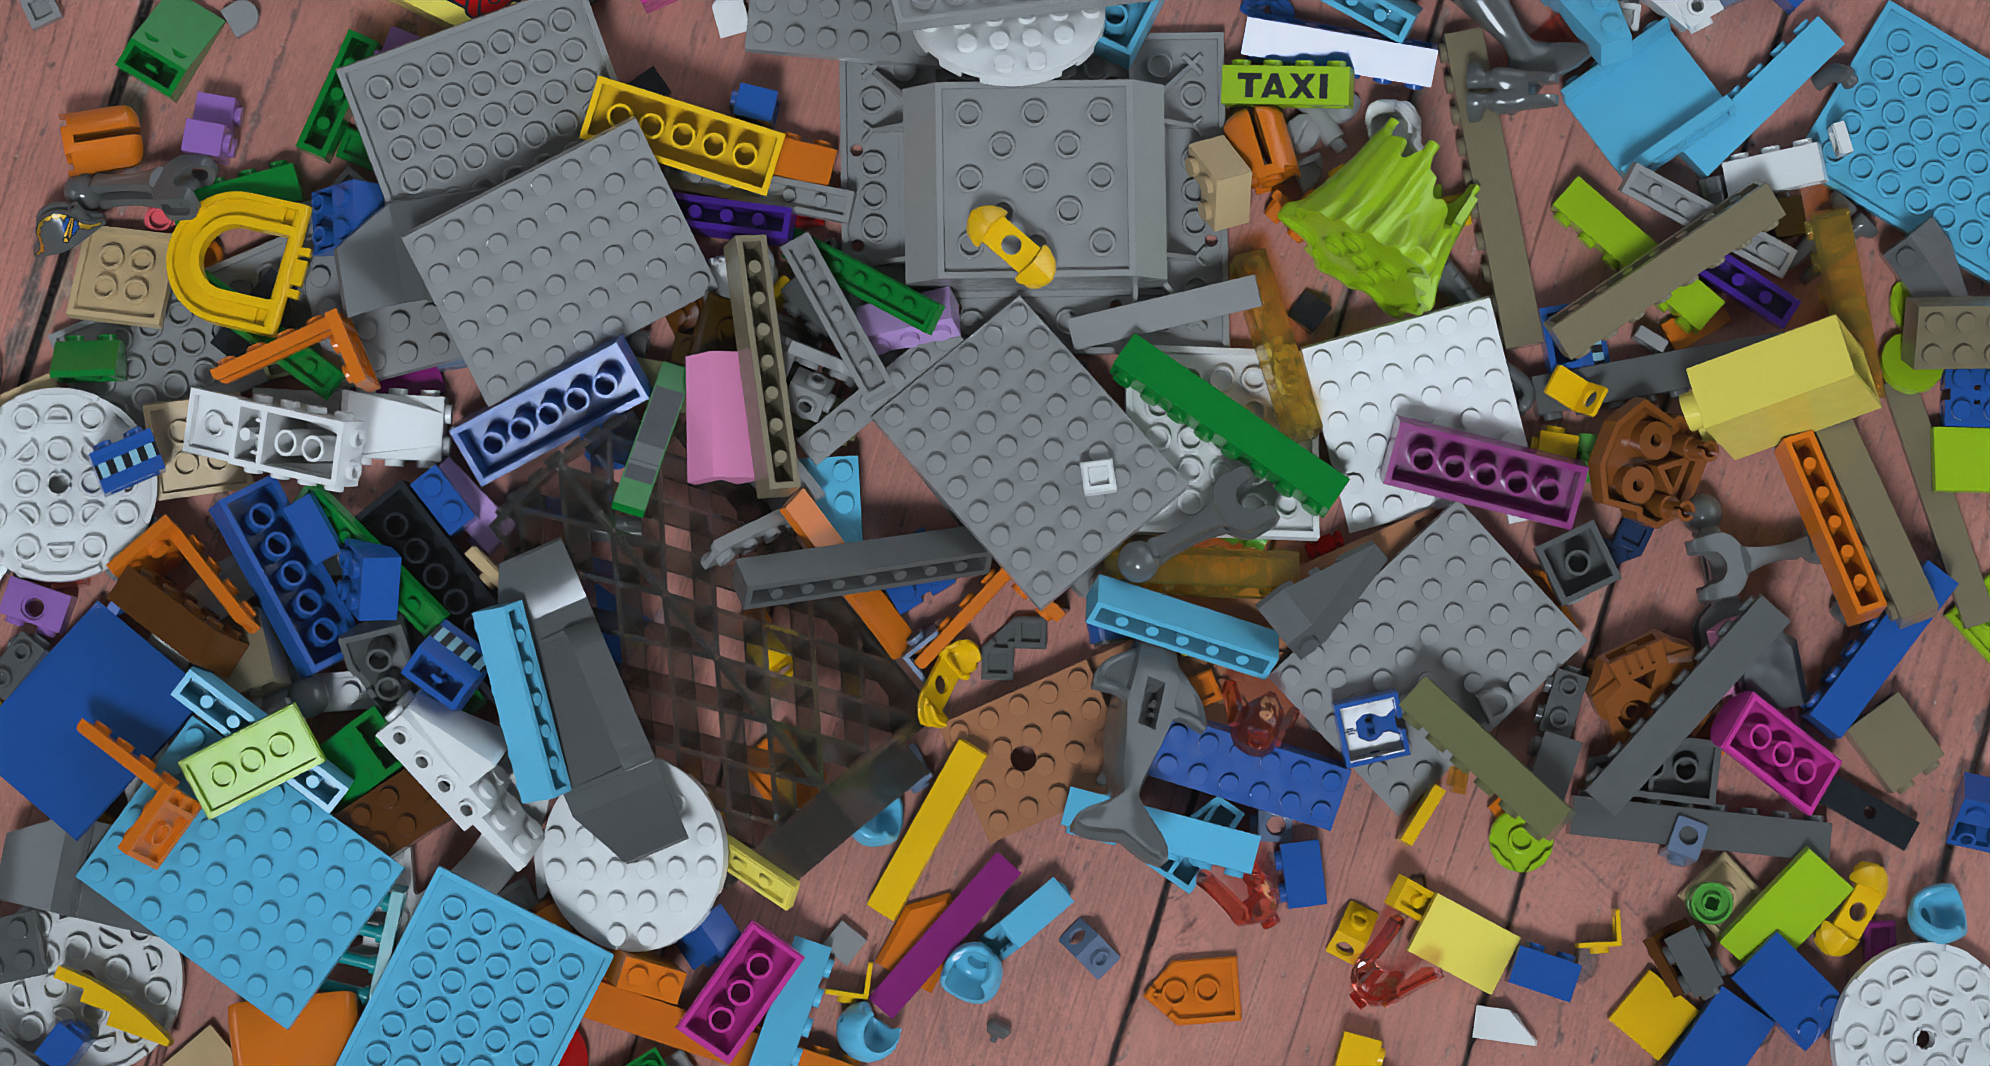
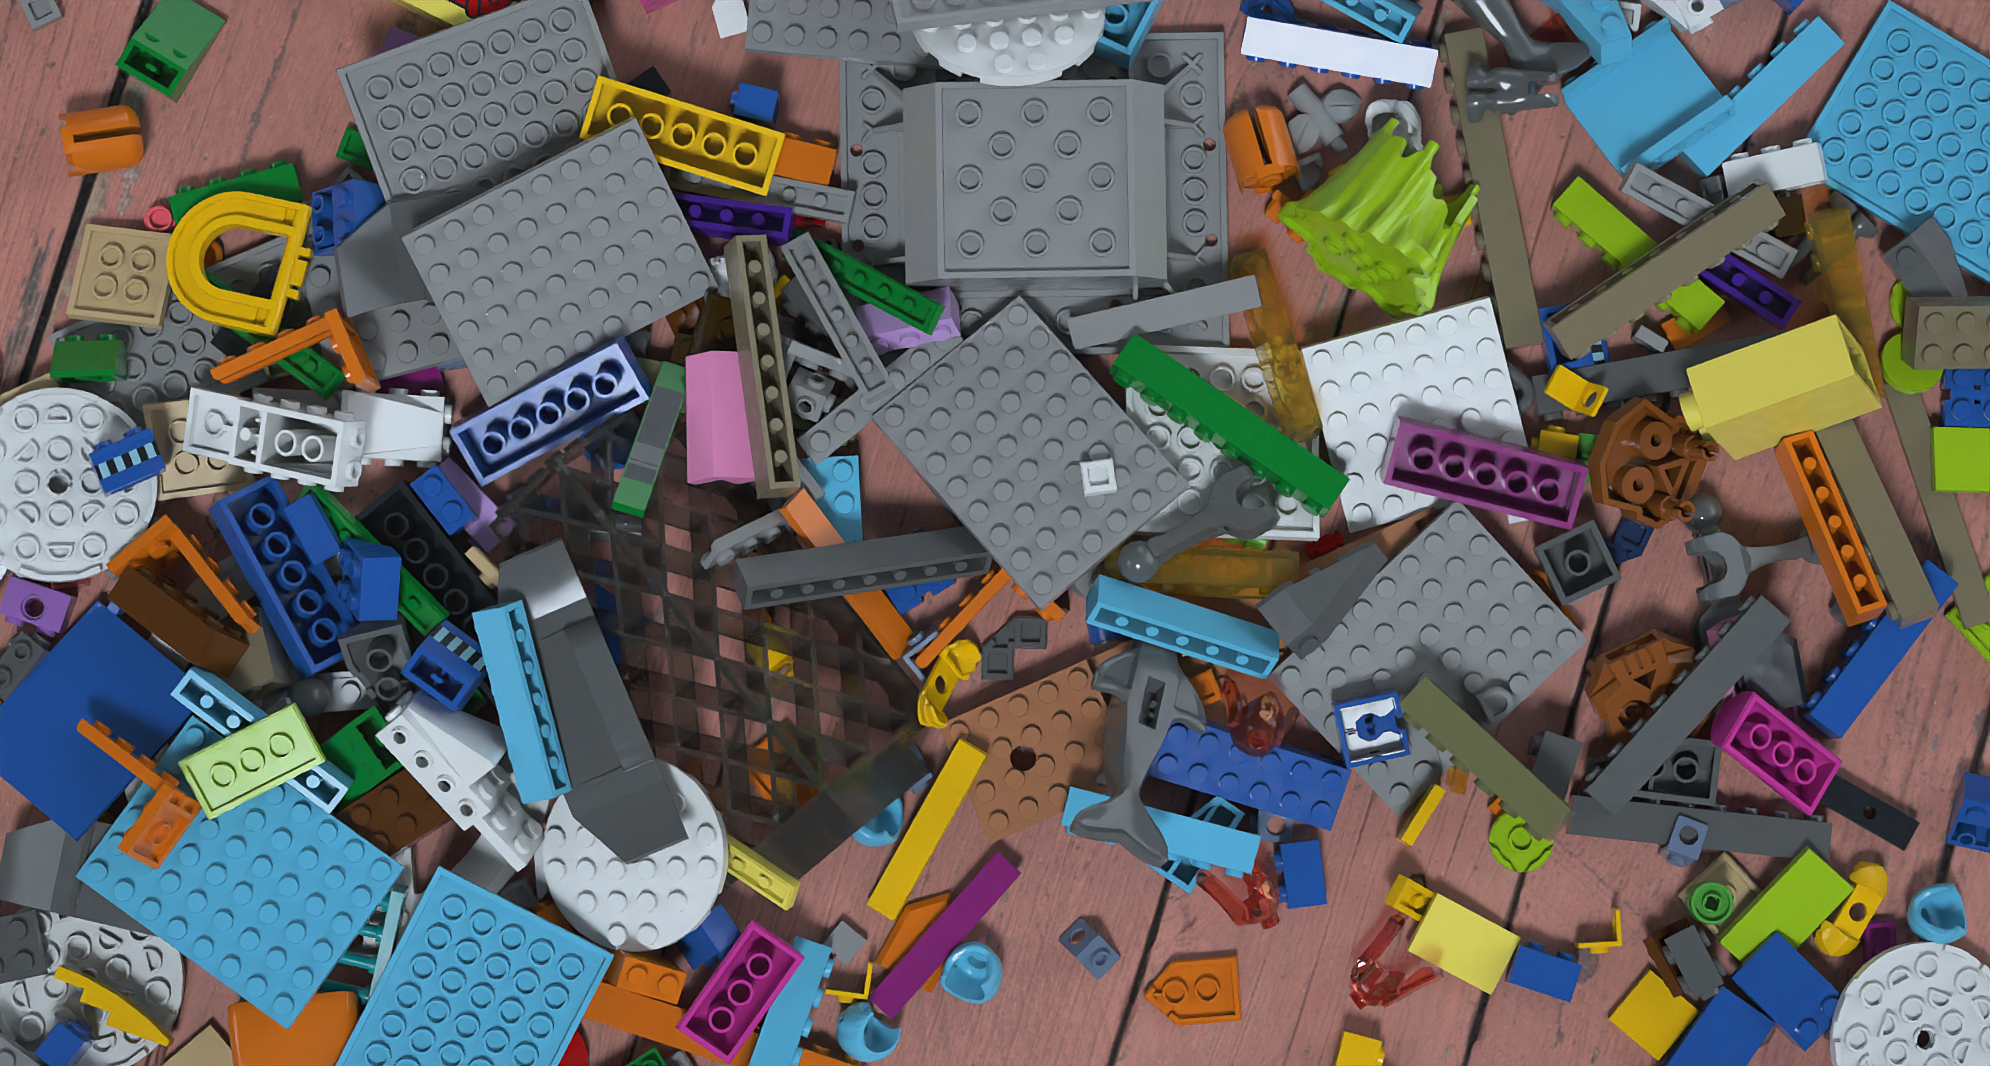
dark grey hat [33,201,106,258] -> none
dark grey piece [64,154,219,221] -> none
medium lavender brick [181,92,244,165] -> none
light grey tile [220,0,260,39] -> none
green brick [295,29,383,164] -> none
yellow piece [966,205,1056,289] -> none
medium azure slope [978,877,1074,961] -> none
dark grey rock [987,1018,1011,1043] -> none
tan brick [1185,135,1252,232] -> none
lime brick [1221,59,1355,109] -> none
black slope [1286,290,1332,335] -> none
yellow bracket [1326,901,1379,965] -> none
dark grey axle [1437,258,1481,305] -> none
white slope [1472,1005,1537,1046] -> none
dark grey brick [1533,664,1589,738] -> none
dark grey arm [1811,63,1859,91] -> none
white tile [1827,120,1854,159] -> none
dark tan brick [1844,692,1945,794] -> none

